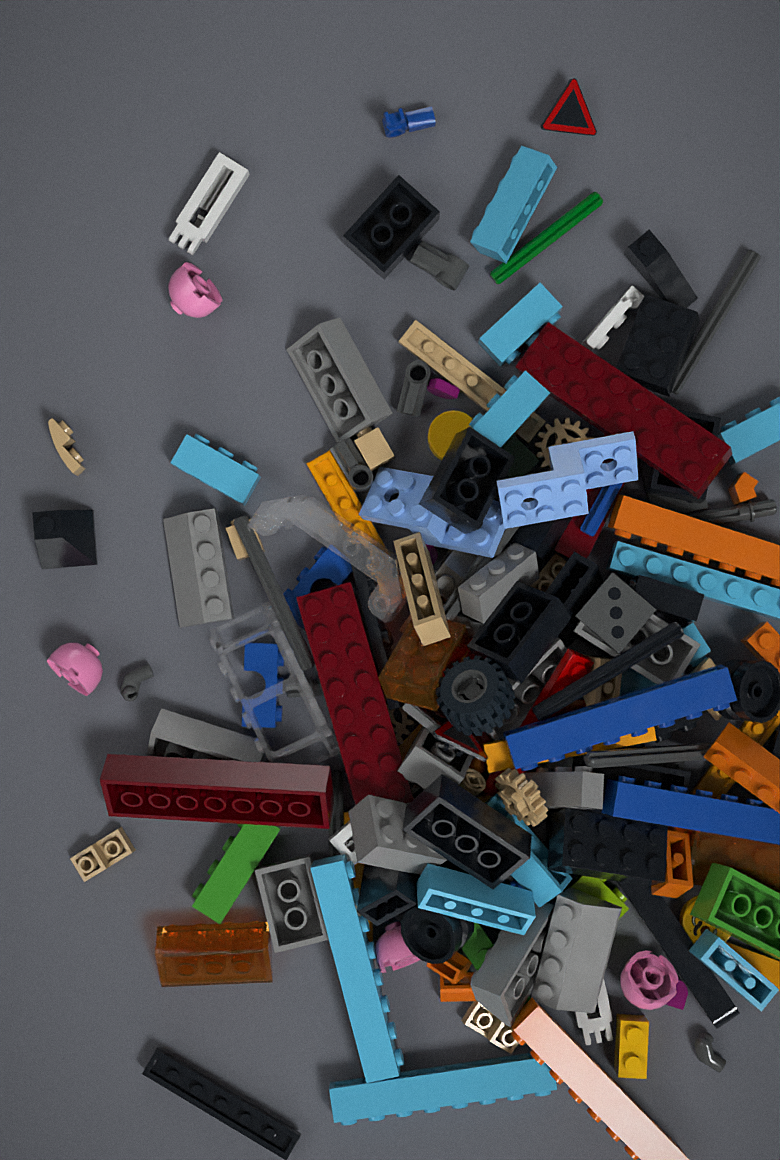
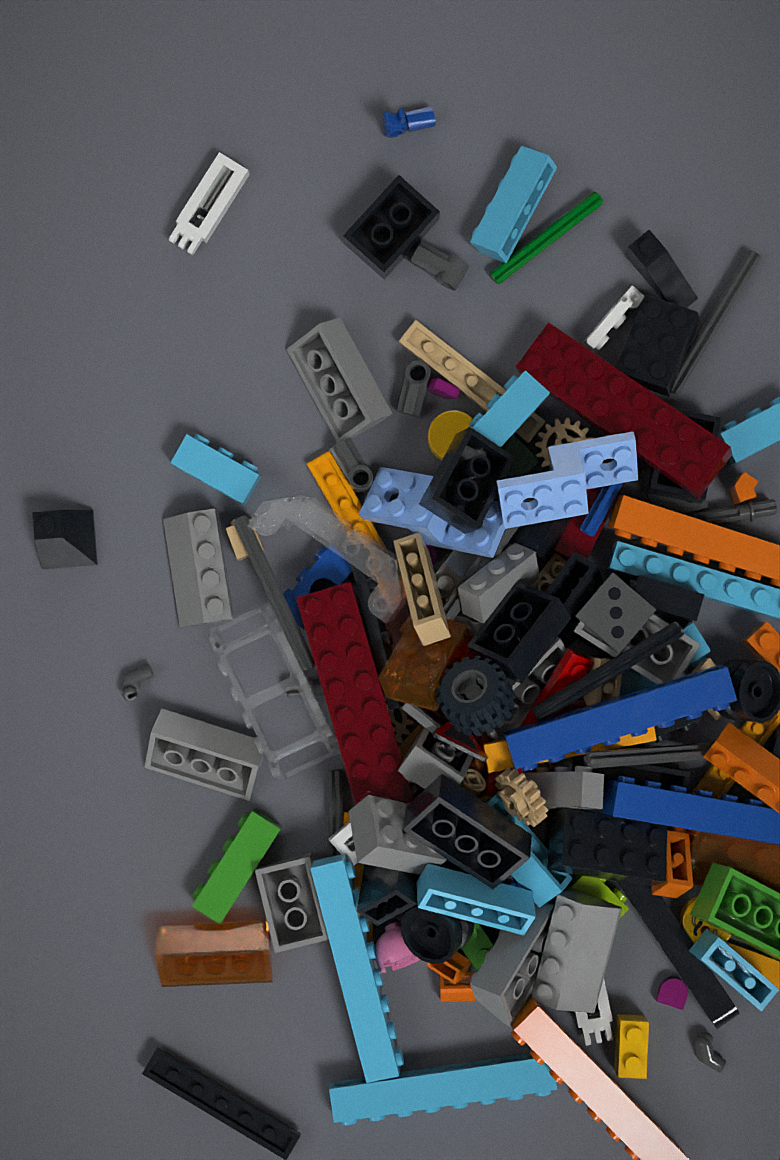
bright pink cylinder [47,643,103,696] -> none
tan slope [48,418,86,476] -> none
tan slope [70,827,136,882] -> none
dark red brick [100,754,334,829] -> none
bright pink cylinder [168,262,222,318] -> none
blue arch [242,643,285,728] -> none
tan brick [354,427,395,471] -> none
tan slope [461,1000,518,1054] -> none
medium azure brick [478,283,563,367] -> none
piece [540,78,597,136] -> none
bright pink cylinder [620,950,678,1010] -> none

